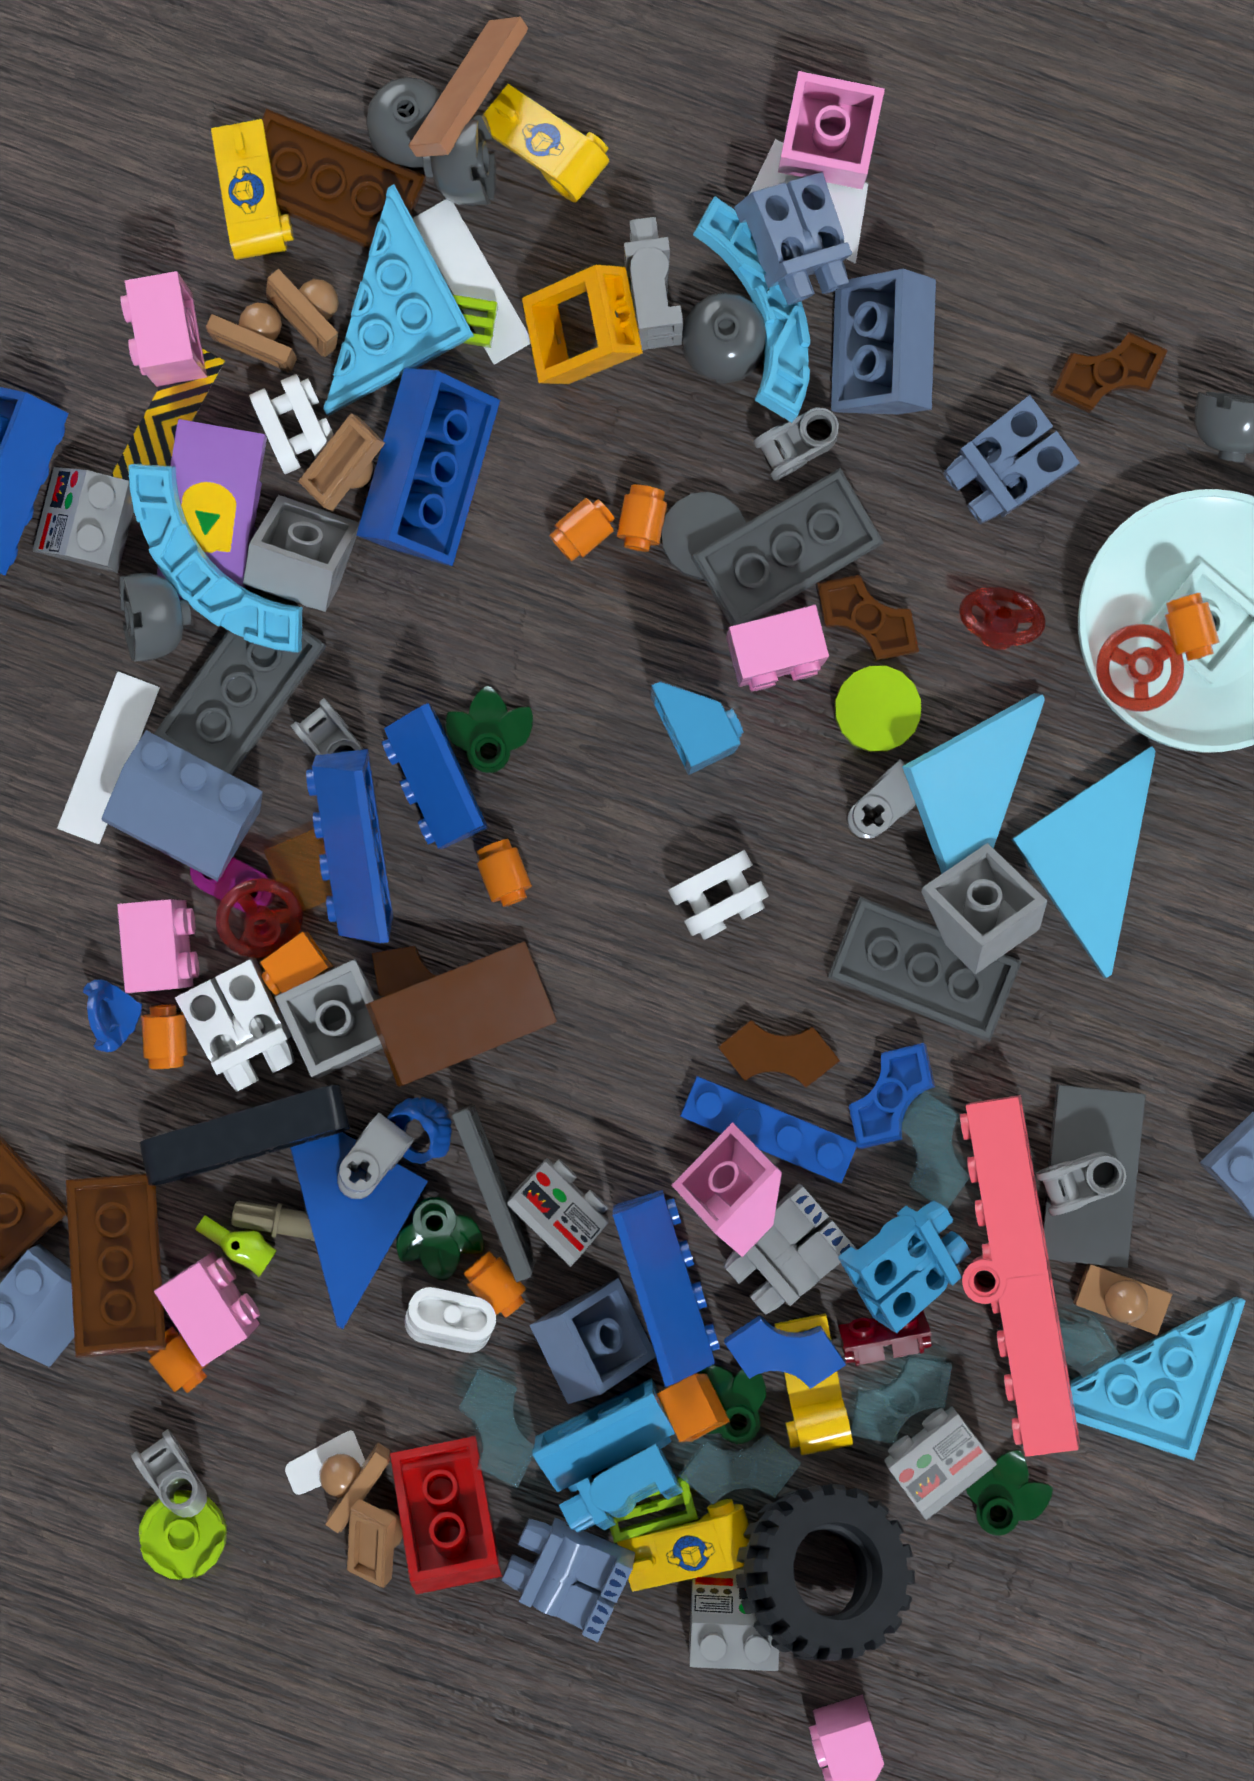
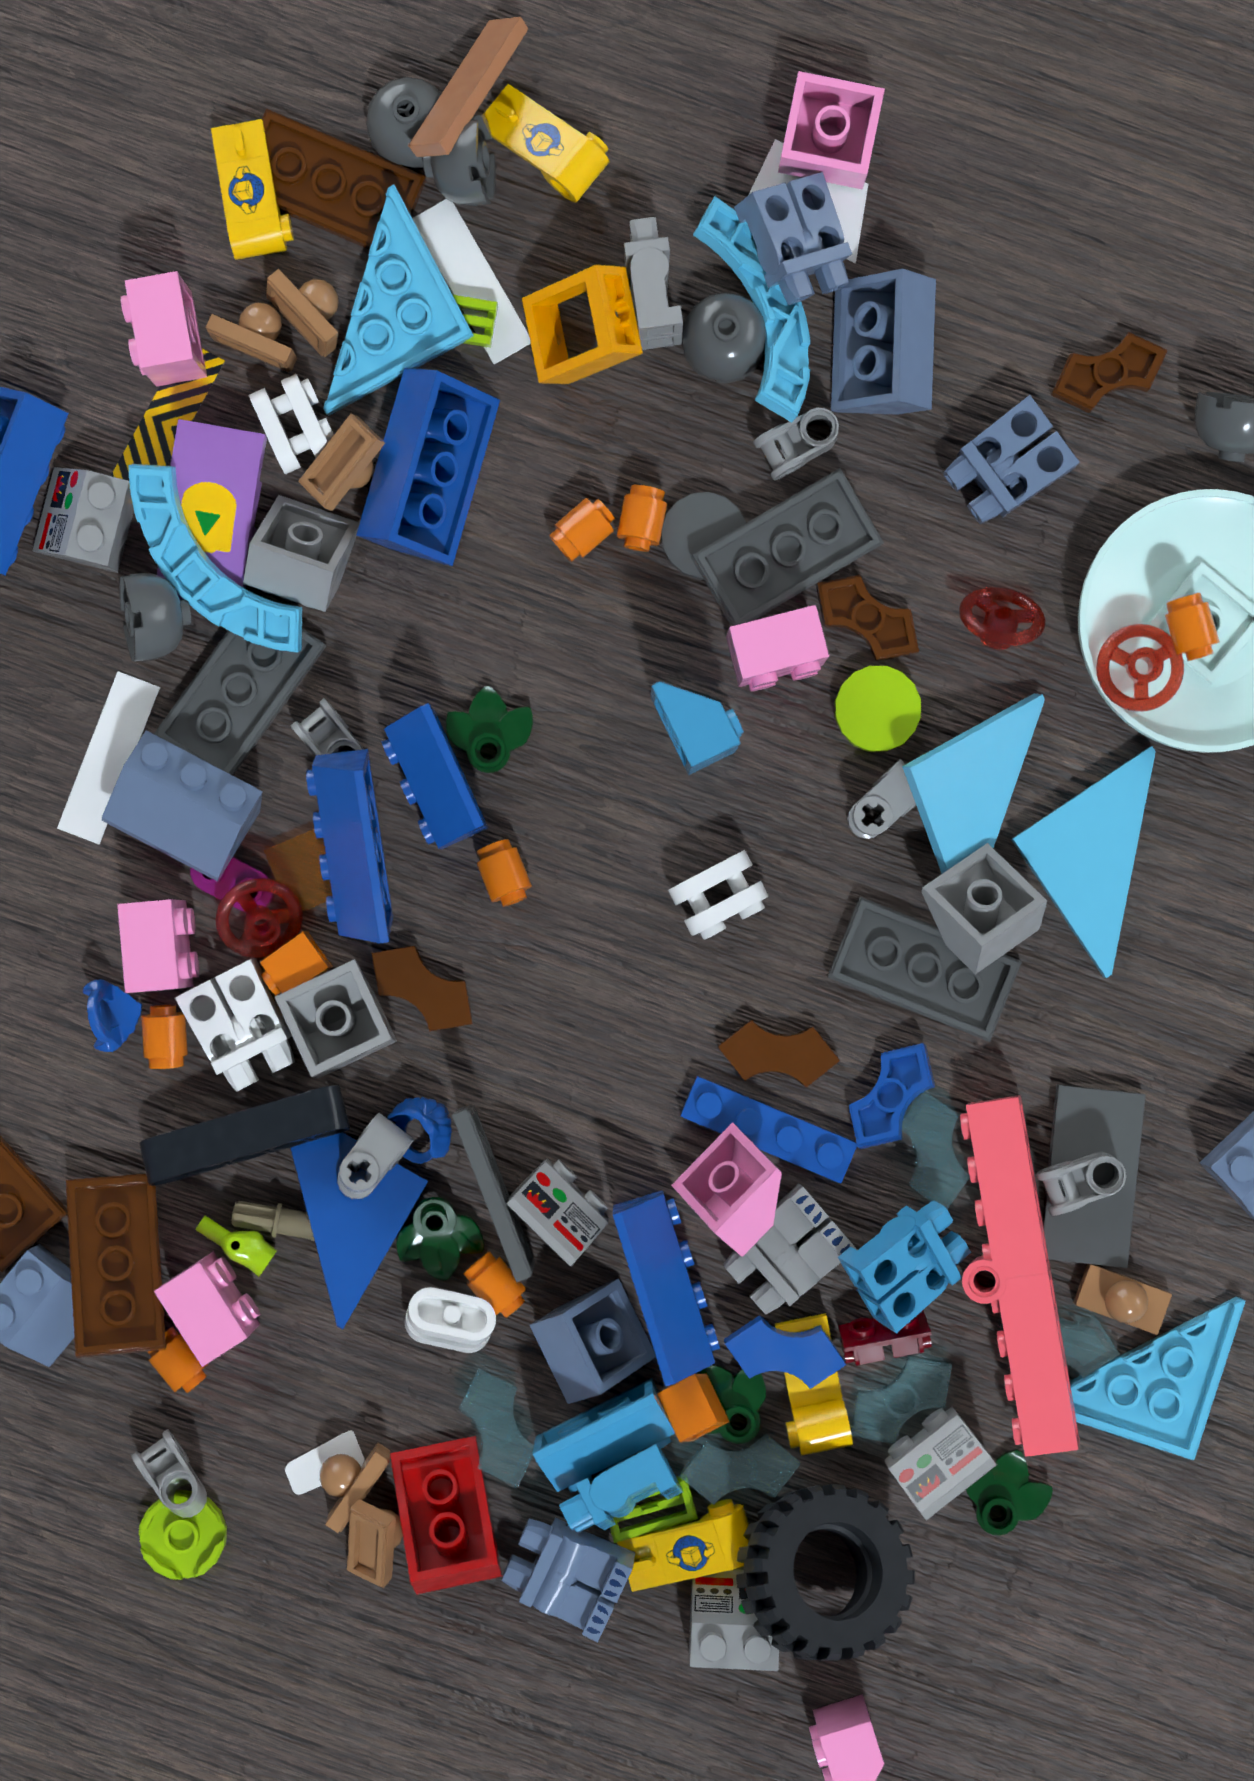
reddish brown tile [365,941,557,1087] -> none

